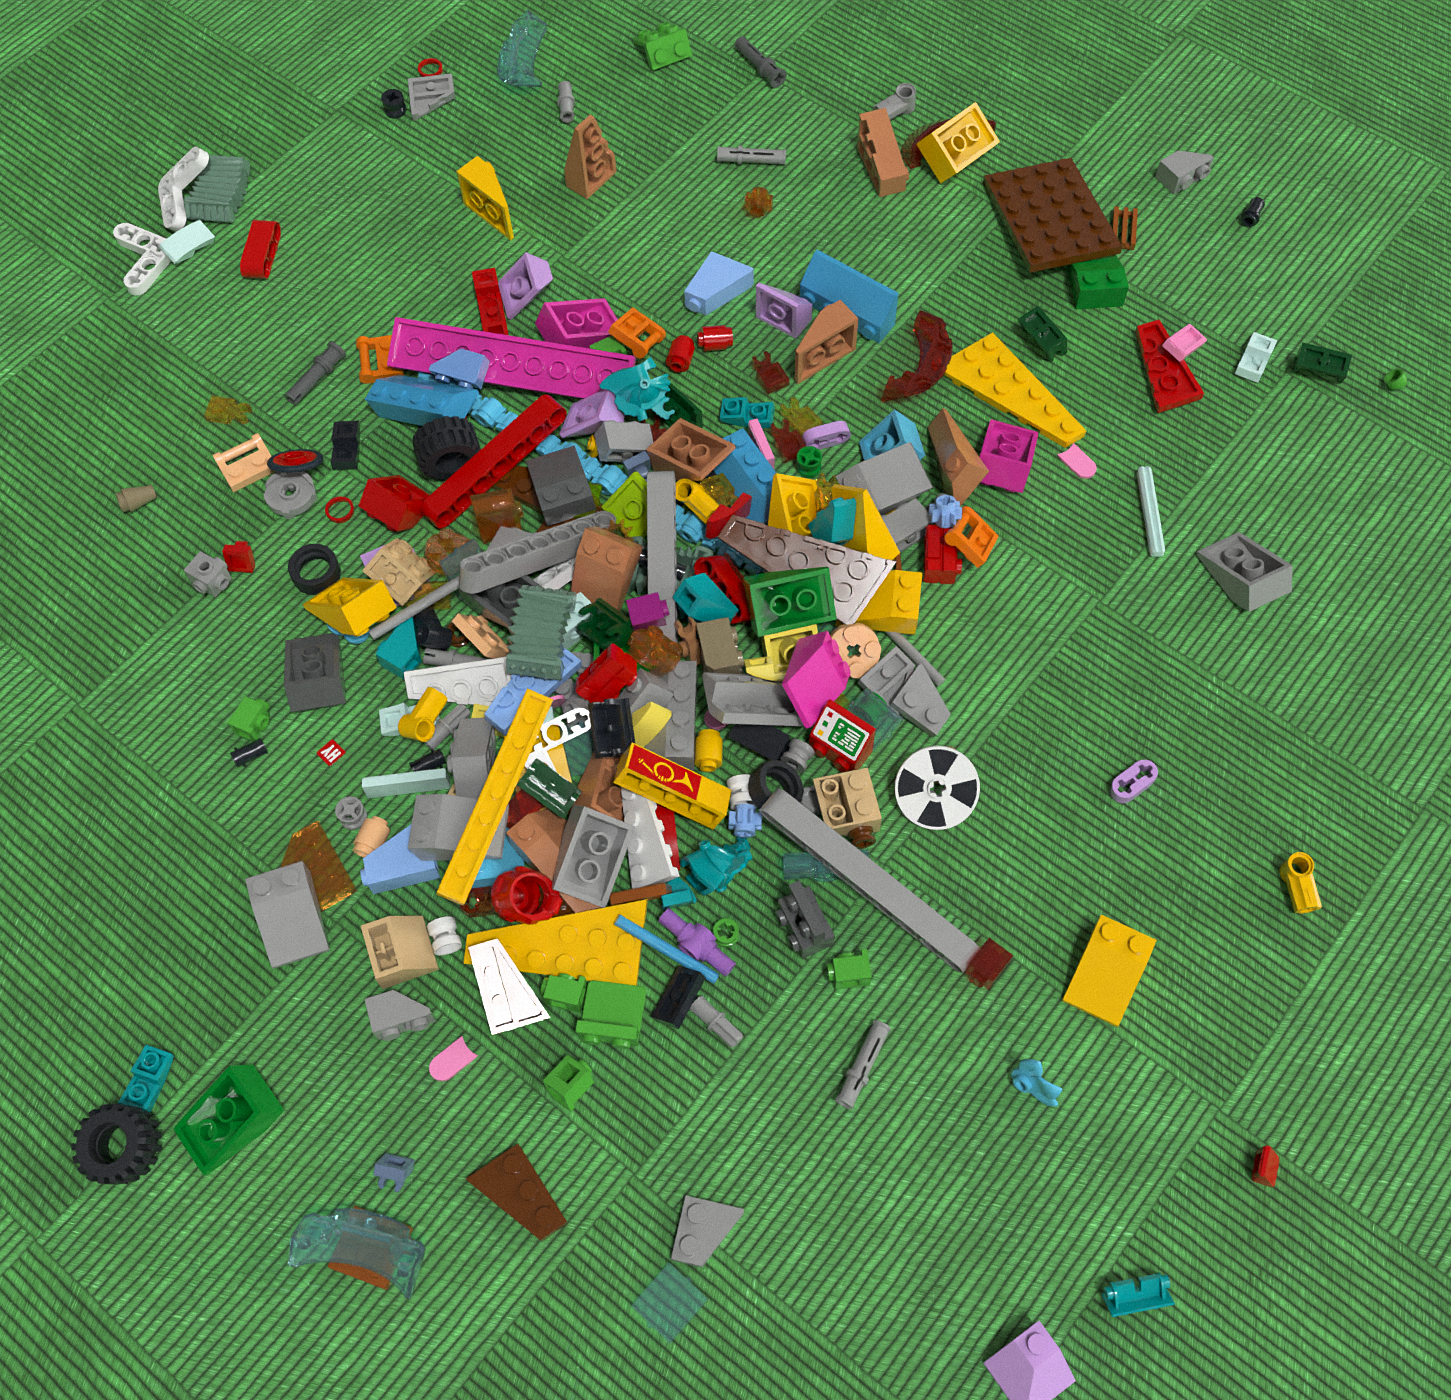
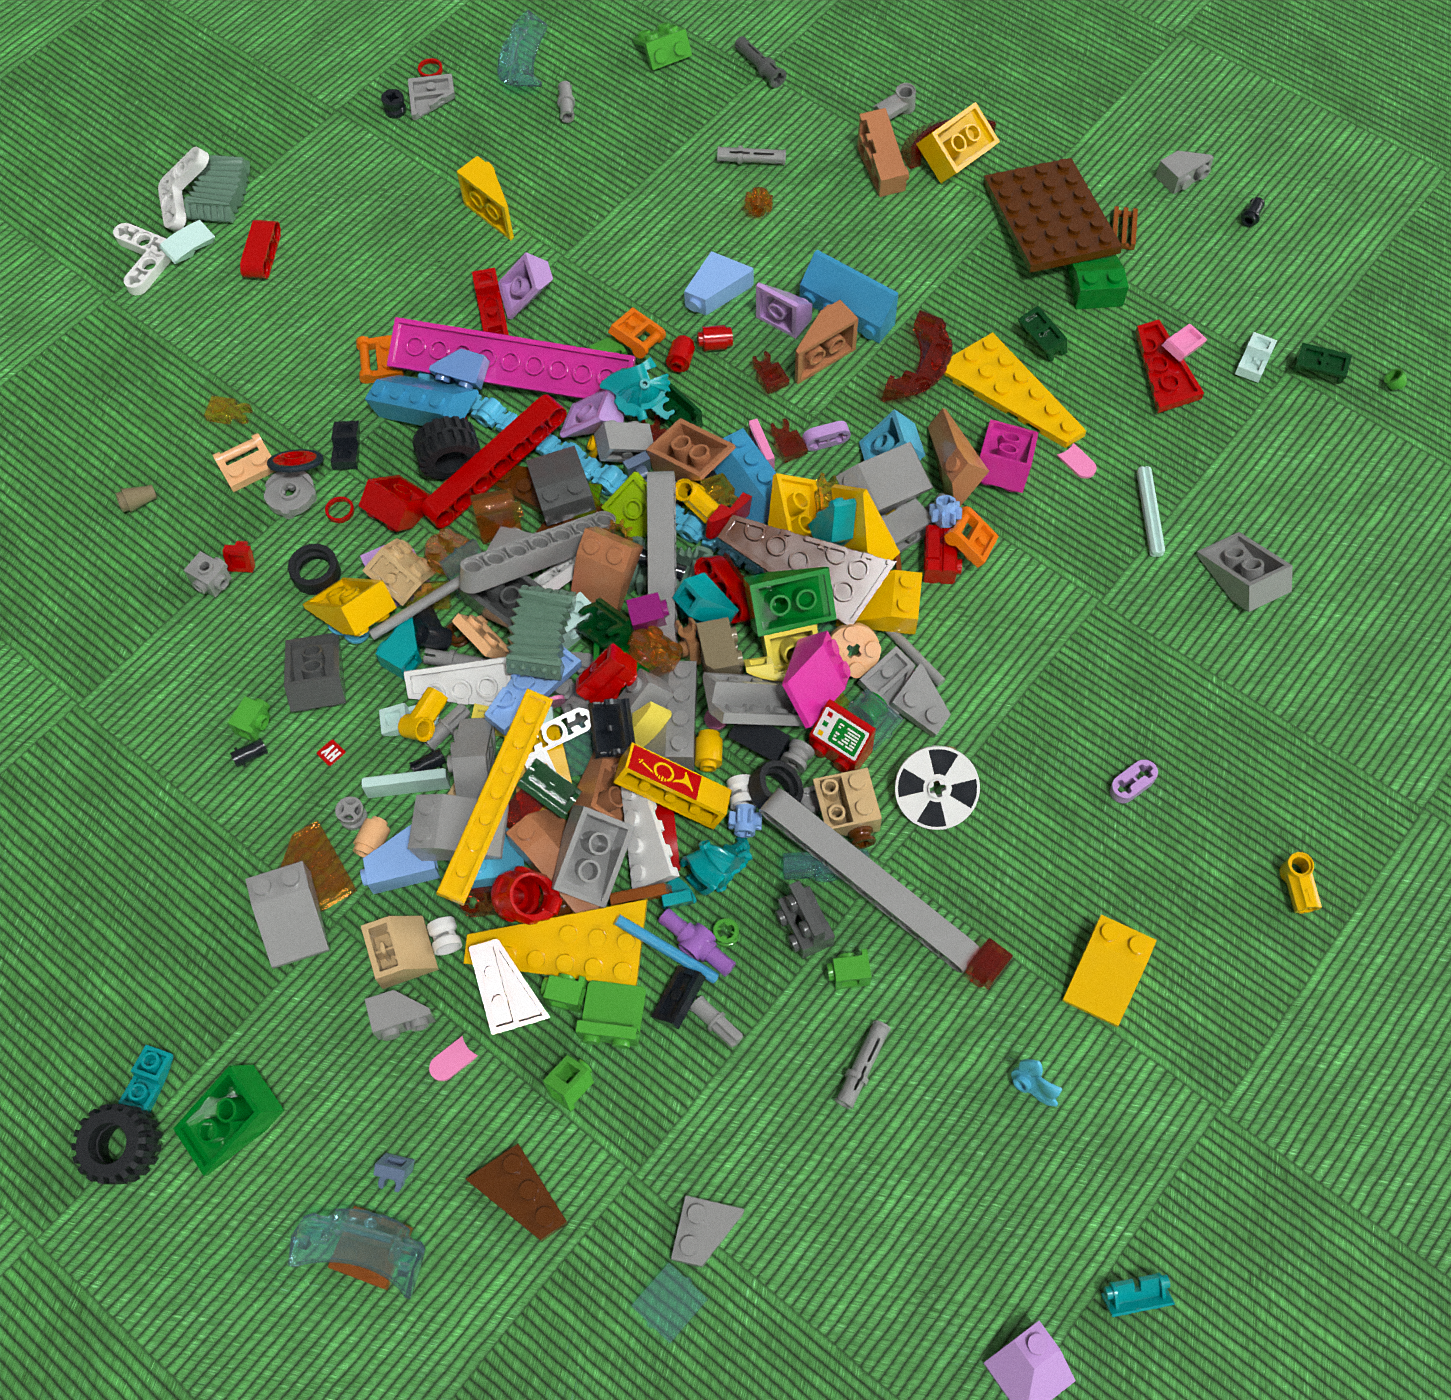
dark grey pin [284,341,346,406] -> none
dark pink slope [535,298,618,348] -> none
nougat wedge [564,115,617,199] -> none
teal slope [720,397,775,428] -> none
clear yellow plate [780,397,823,438] -> none
green wheel [796,446,822,478] -> none
red slope [1251,1145,1279,1187] -> none

